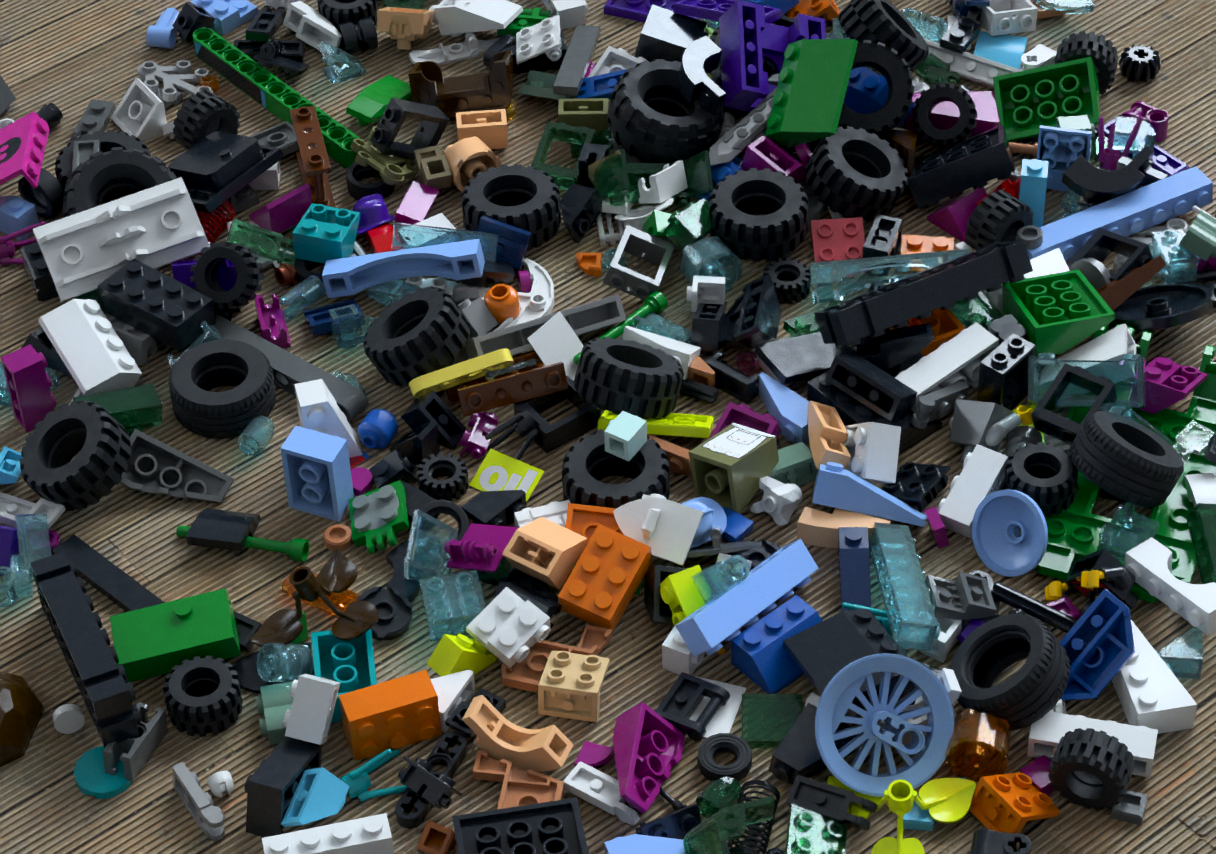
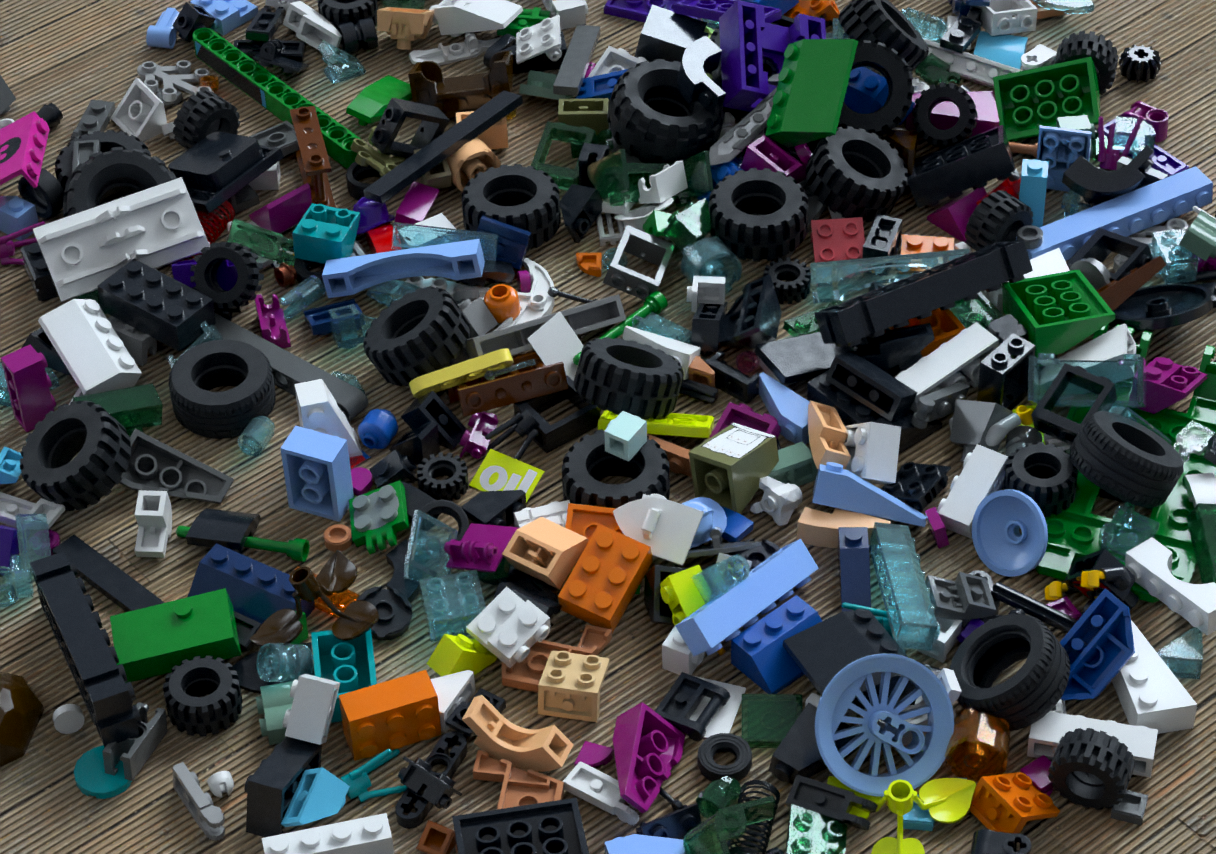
none -> white brick [135,490,172,558]
none -> dark blue slope [187,543,315,624]
none -> black tile [363,90,523,204]
none -> black hinge [547,287,598,304]

